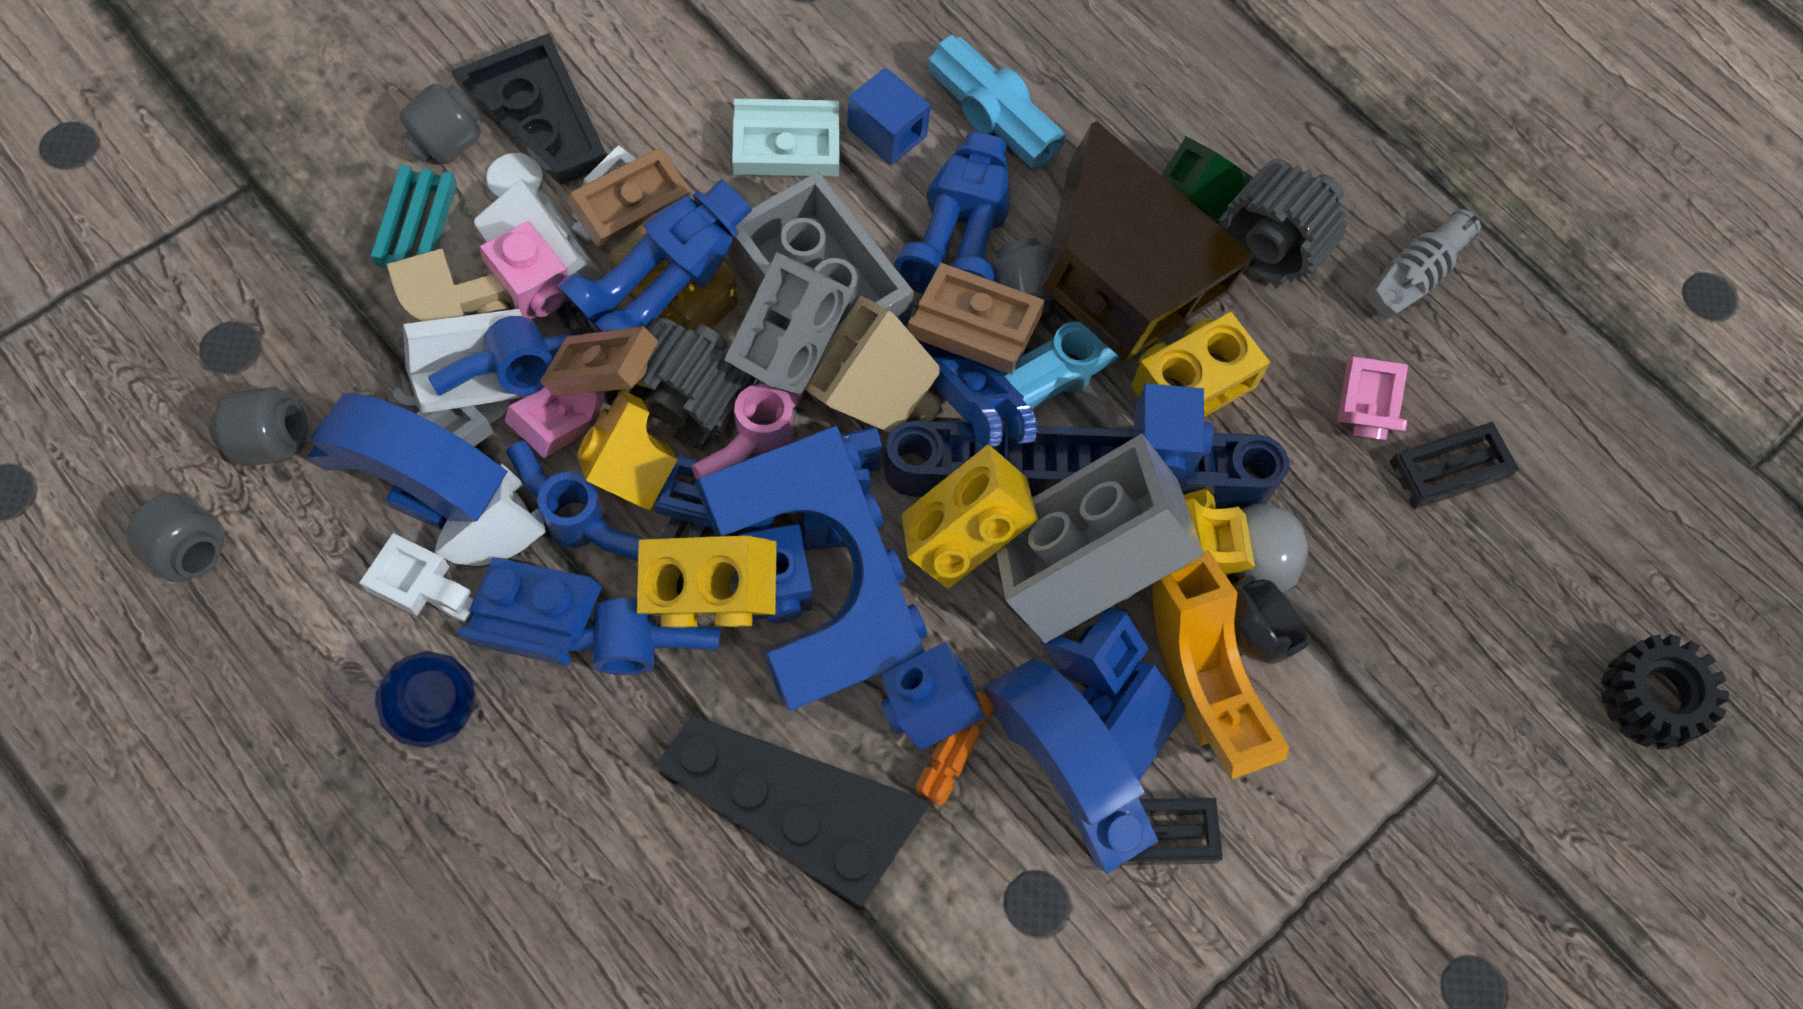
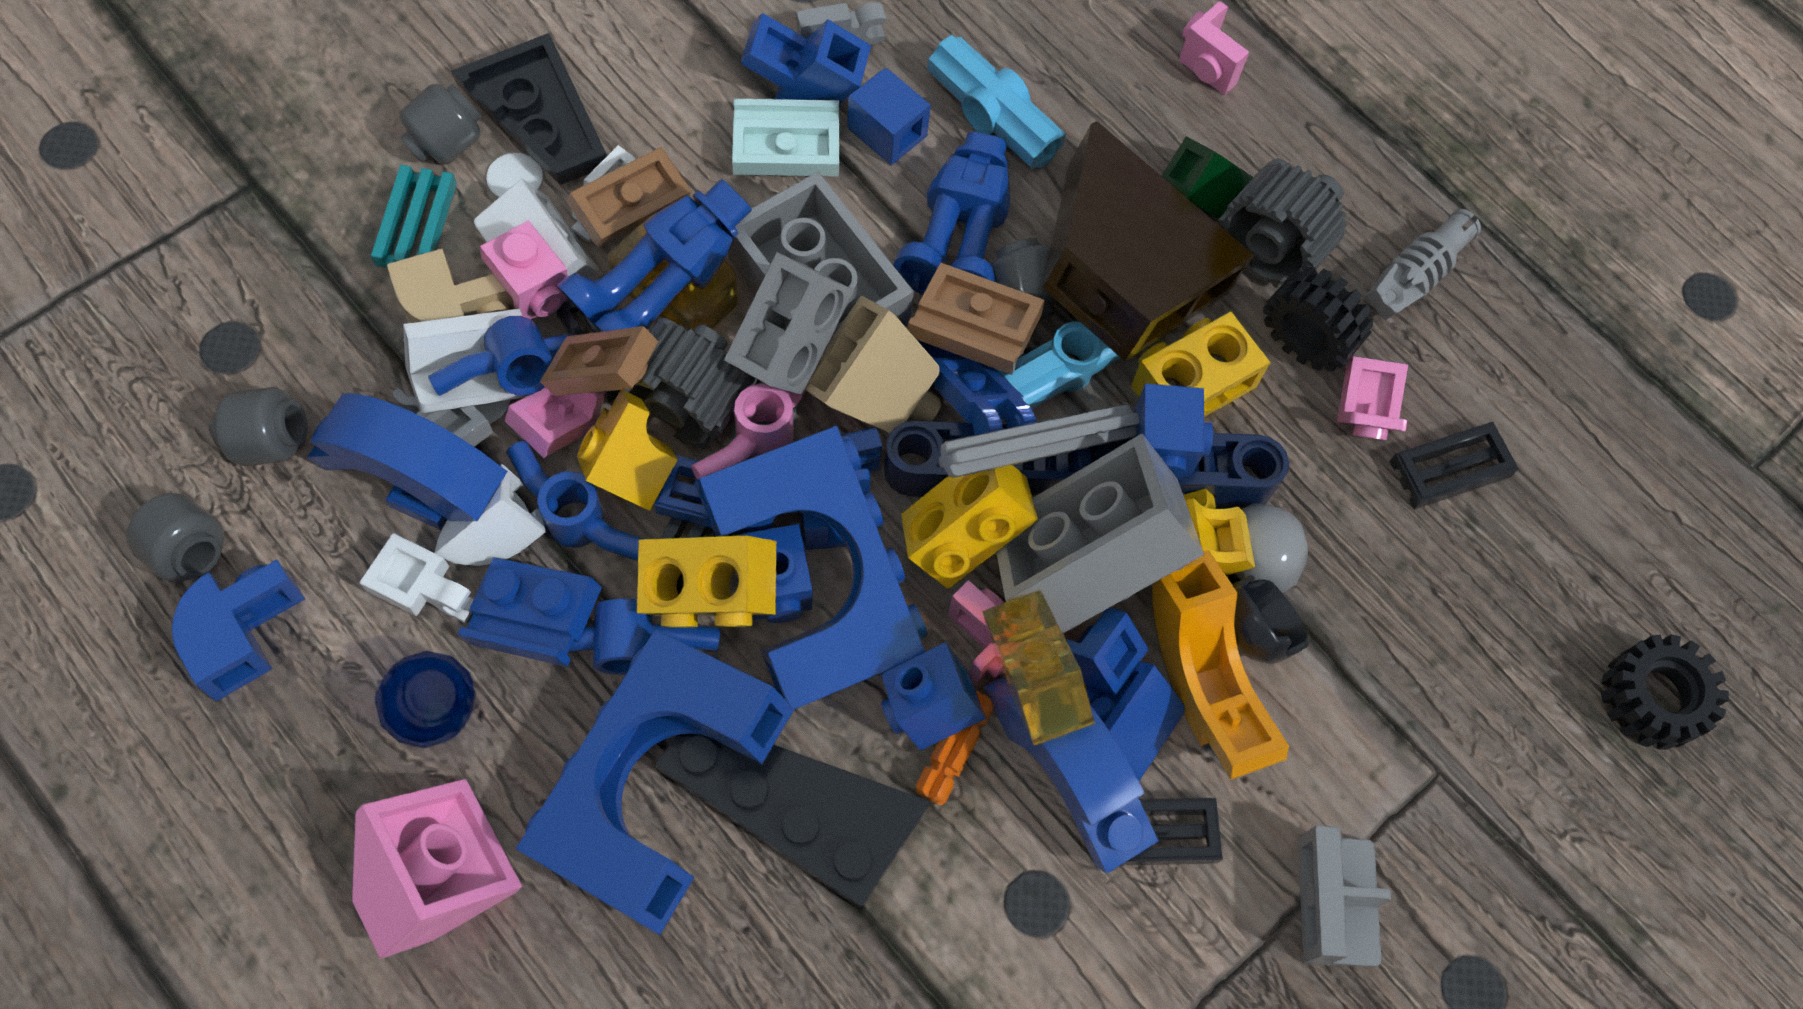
none -> blue brick [172,560,305,702]
none -> bright pink slope [352,779,523,959]
none -> blue arch [516,629,794,935]
none -> blue brick [740,13,871,104]
none -> light grey plate [796,2,886,44]
none -> light grey axle [938,404,1139,478]
none -> bright pink bracket [947,580,1022,686]
none -> clear yellow brick [982,590,1095,746]
none -> bright pink bracket [1179,1,1249,95]
none -> black tyre [1263,266,1373,372]
none -> light grey panel [1298,825,1391,968]

